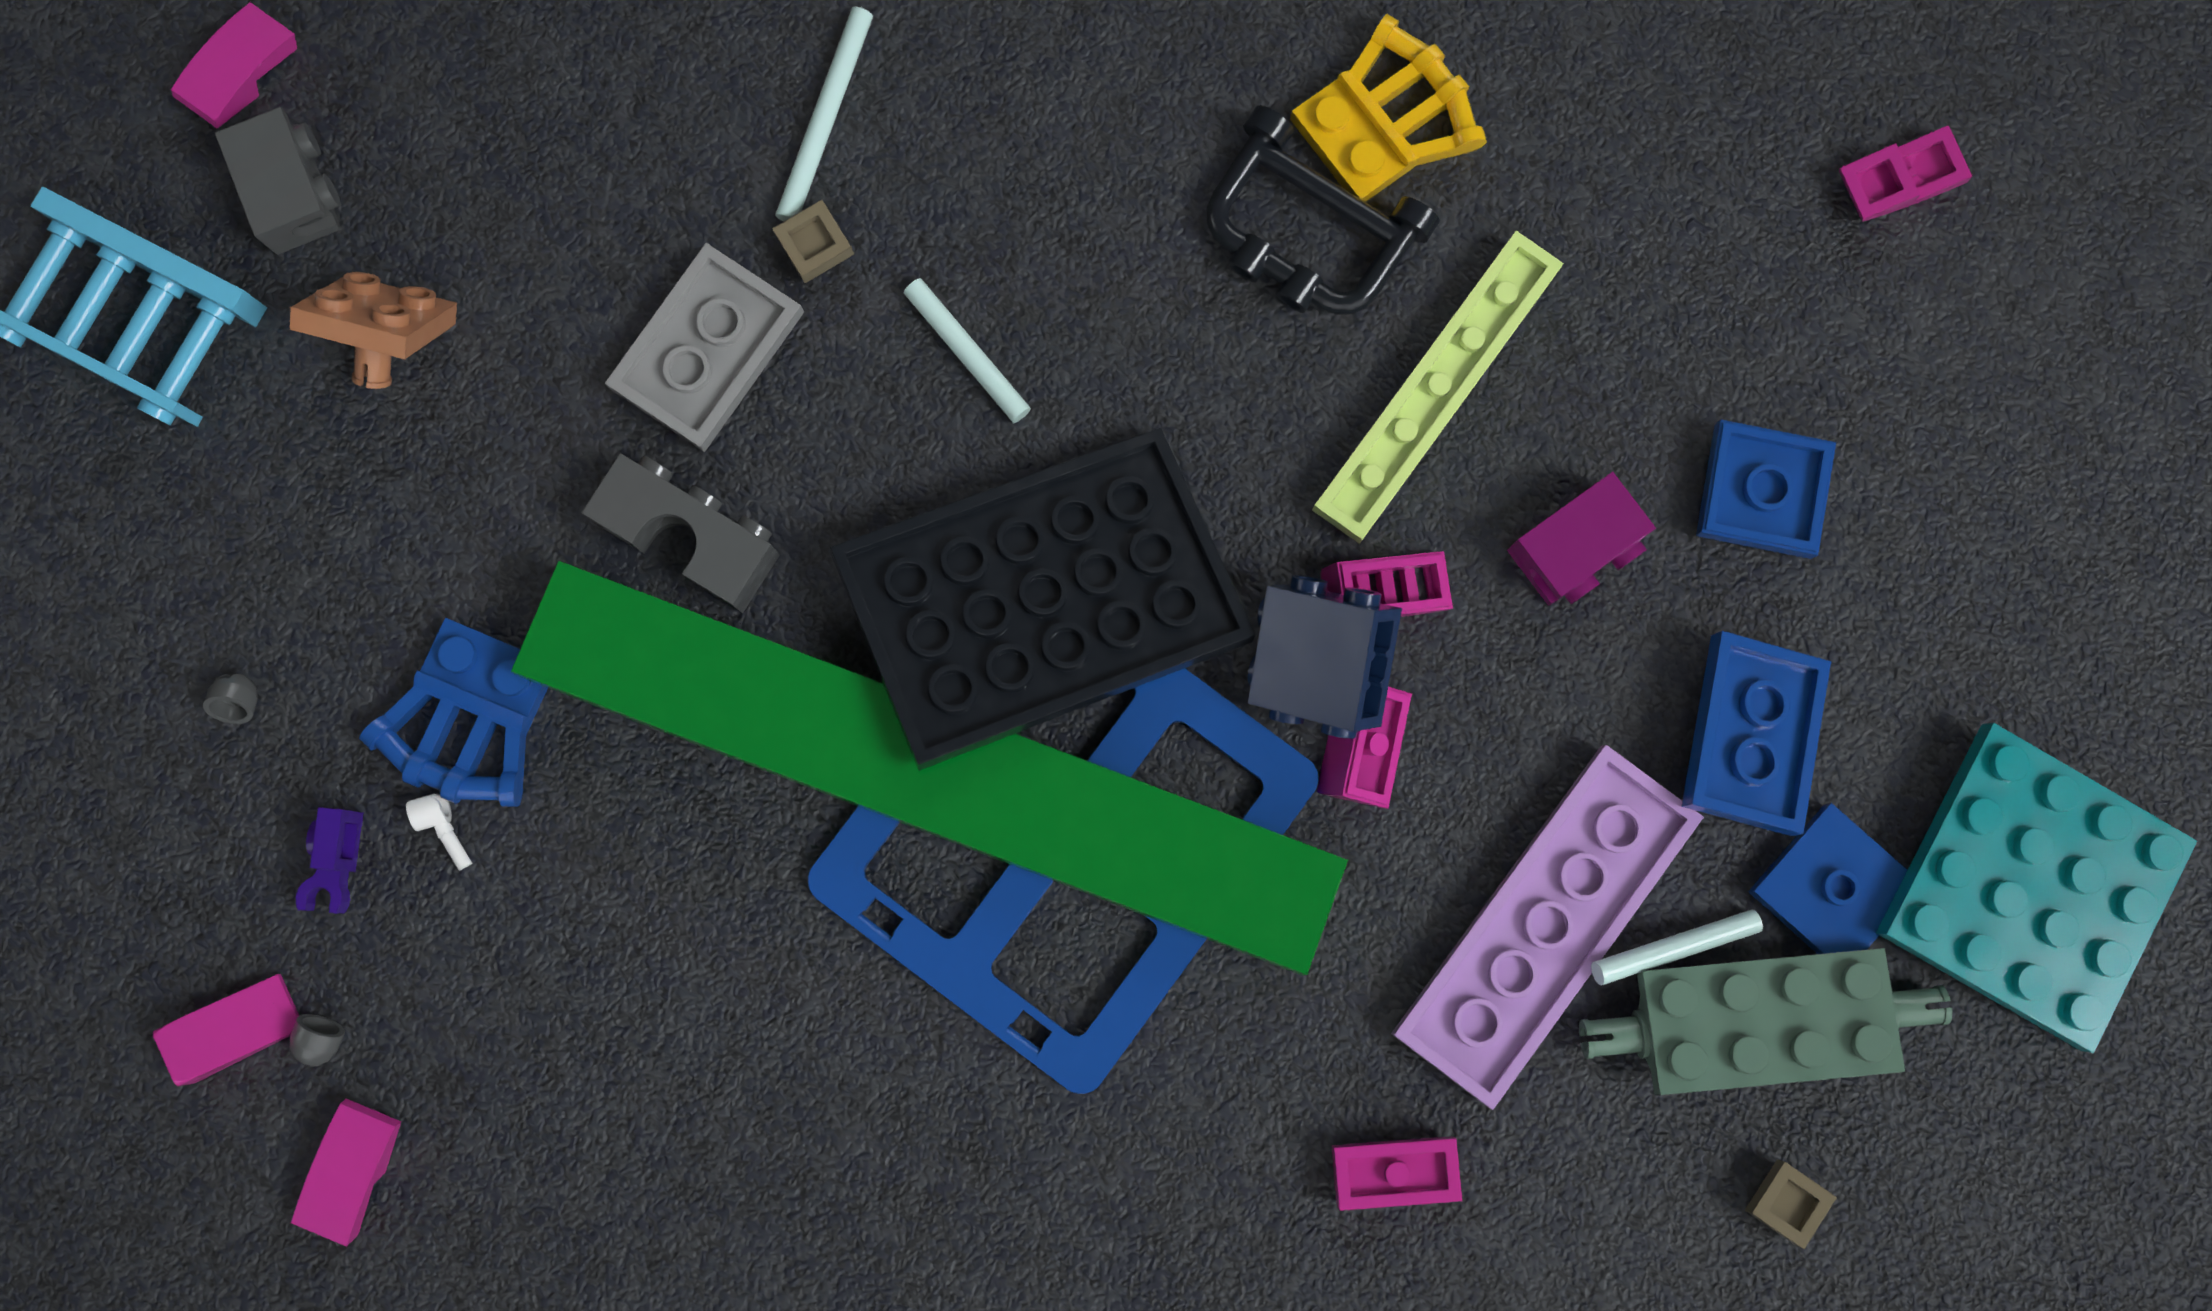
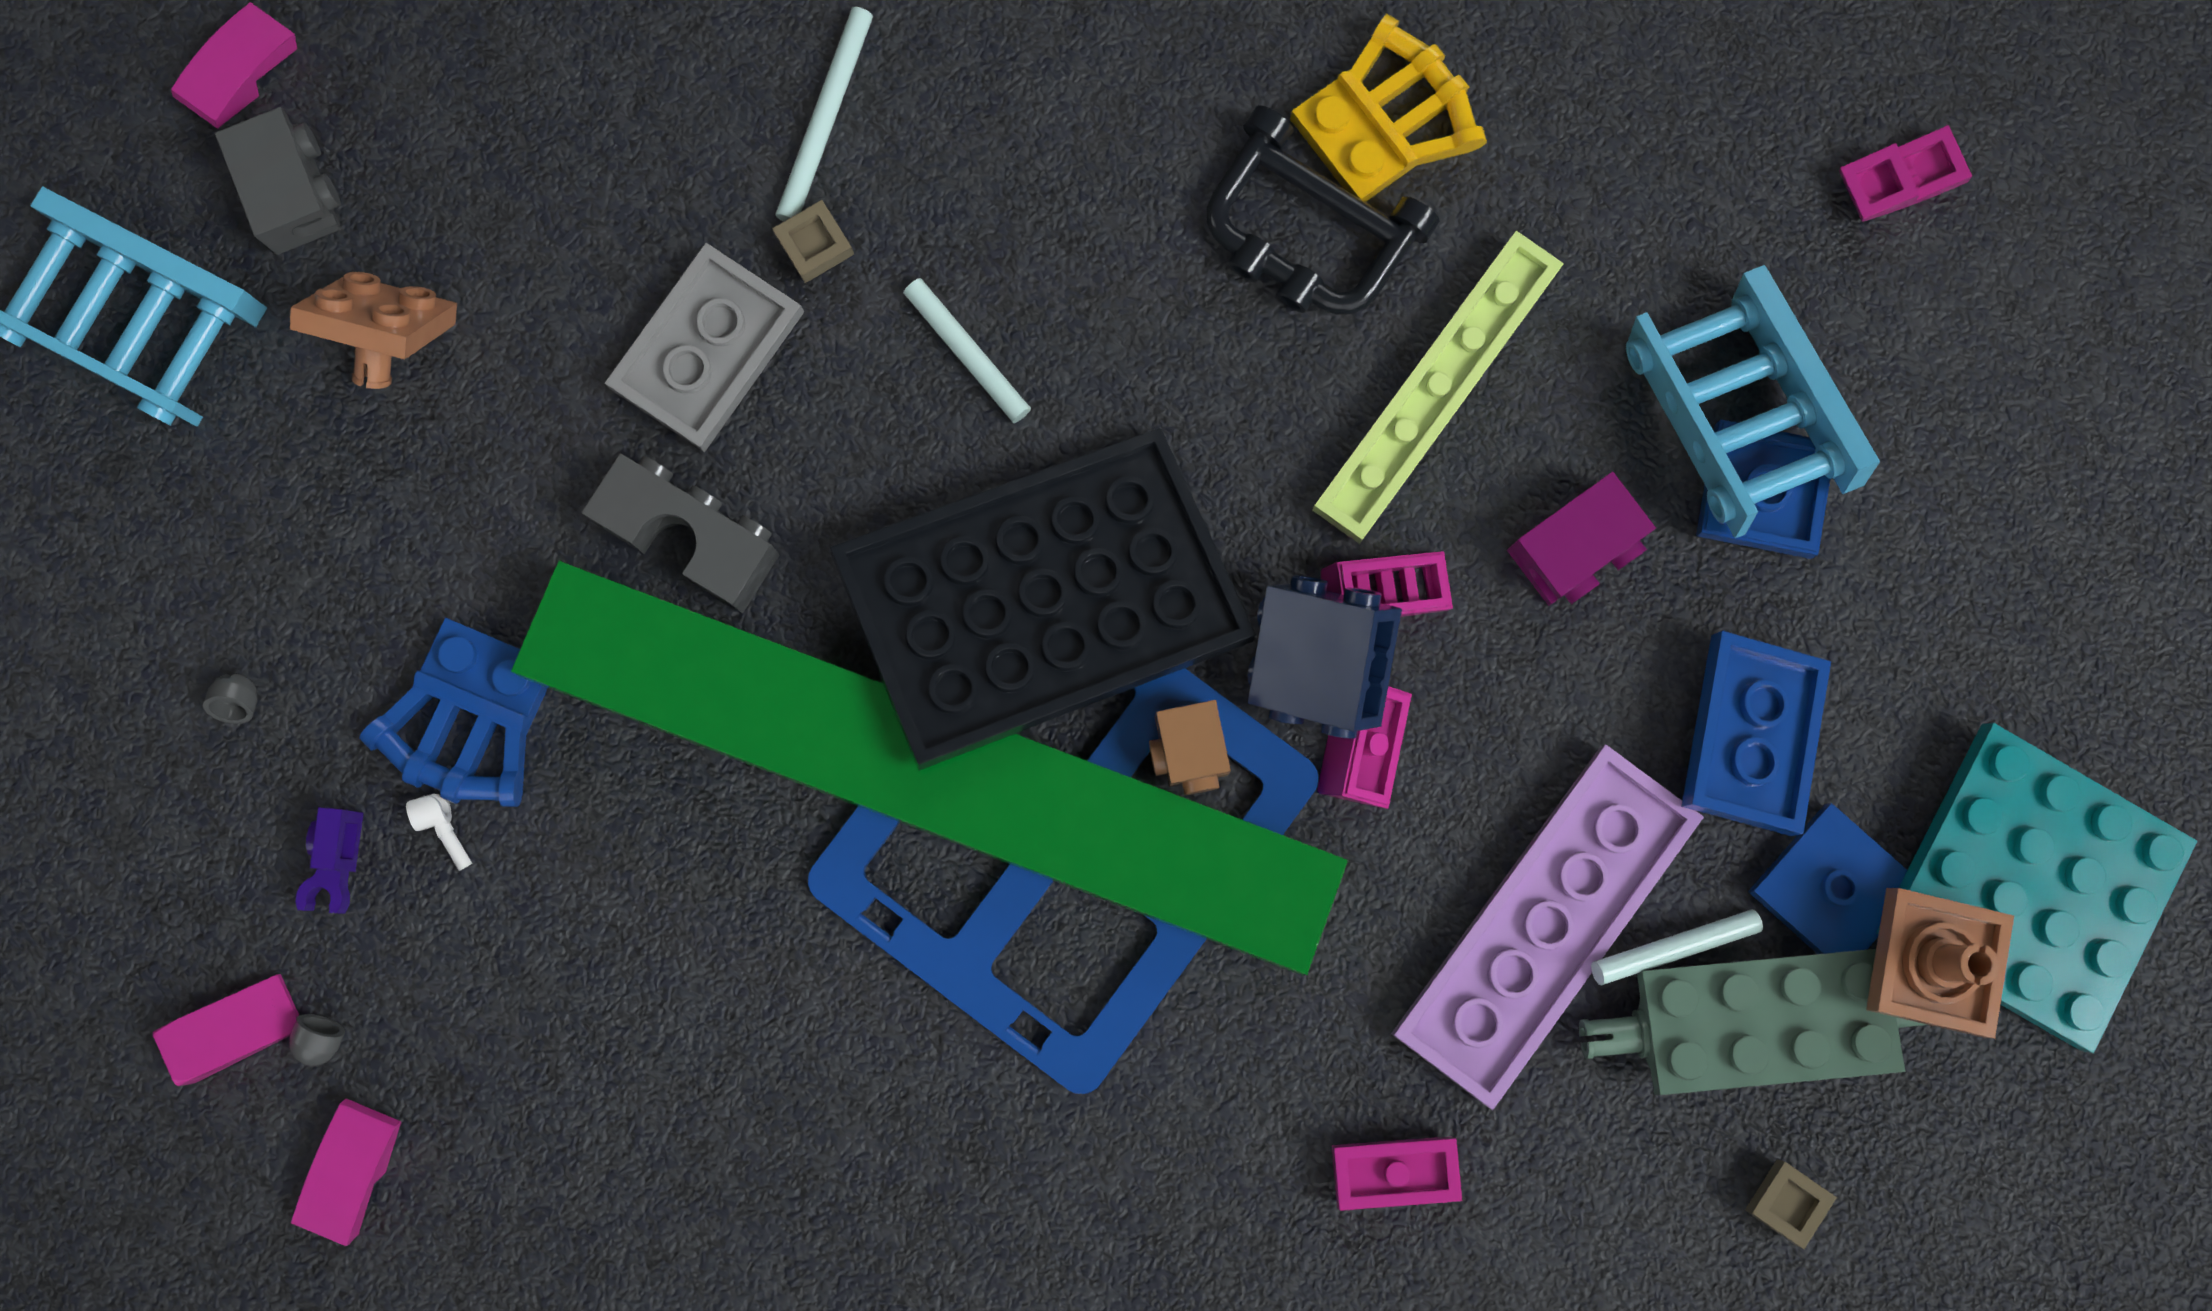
none -> medium nougat brick [1149,700,1231,795]
none -> medium azure fence [1626,265,1880,538]
none -> nougat plate [1866,888,2014,1039]

